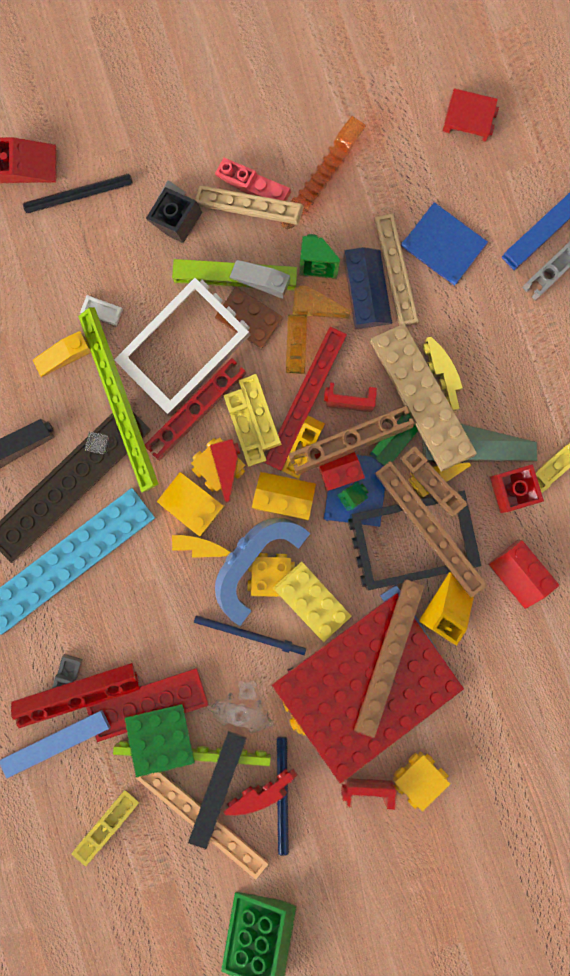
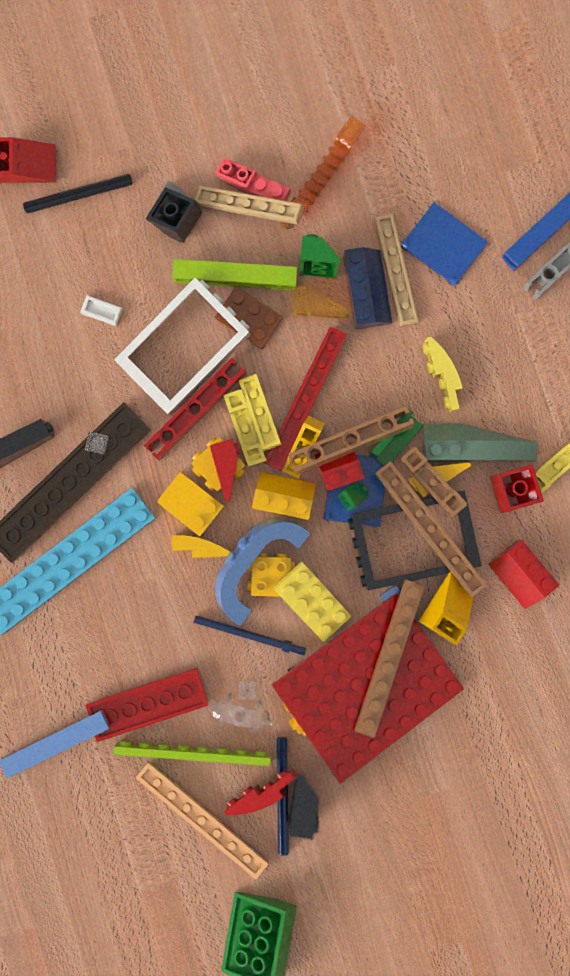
red piece [11,663,140,728] -> none
yellow slope [33,331,91,377] -> none
dark grey slope [52,654,83,689] -> none
light yellow slope [71,790,139,867] -> none
lime plate [78,307,159,492] -> none
green plate [125,704,195,778] -> none
black tile [188,731,247,850] -> none
light grey slope [230,260,290,299] -> none
clear yellow slope [286,315,307,374] -> none
red panel [324,382,377,412] -> none
red panel [341,778,396,810] -> none
tan plate [370,324,477,472] -> none
yellow brick [393,751,450,812] -> none
red panel [442,88,499,142] -> none
none -> black wedge [288,774,319,840]

